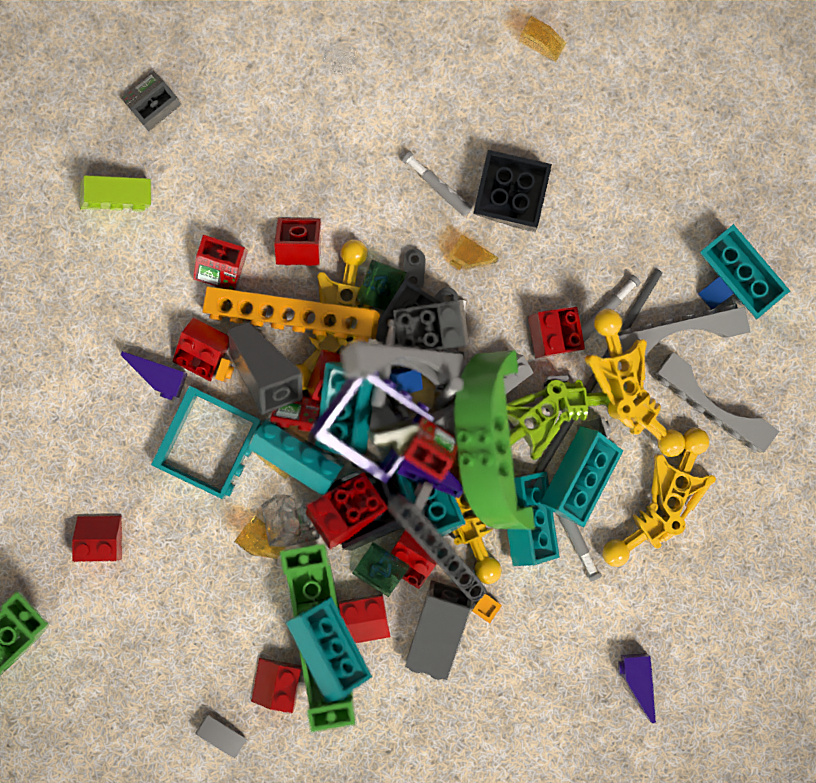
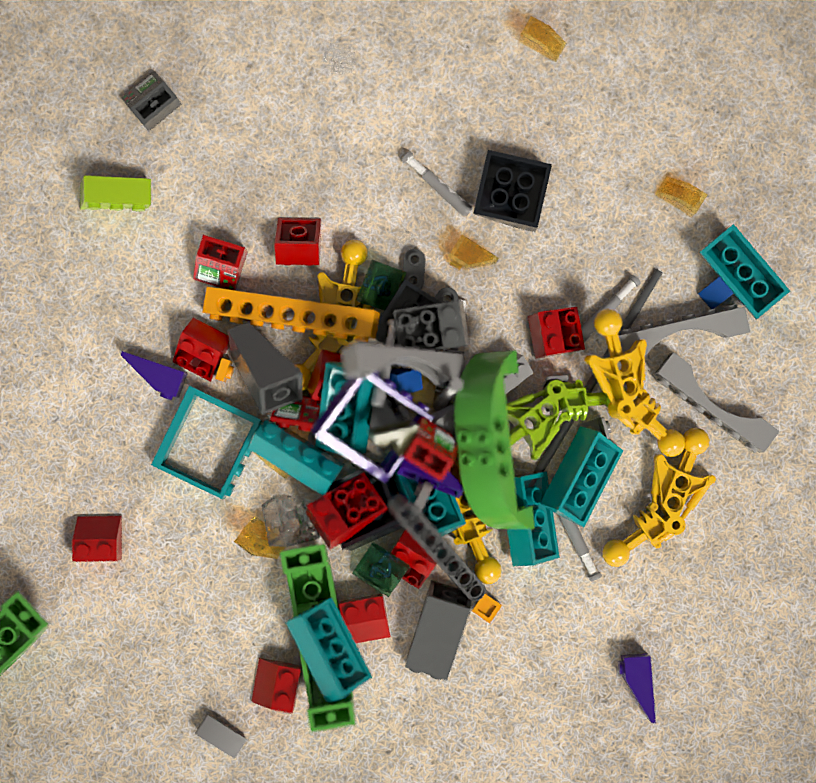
none -> clear yellow slope [655,176,708,217]

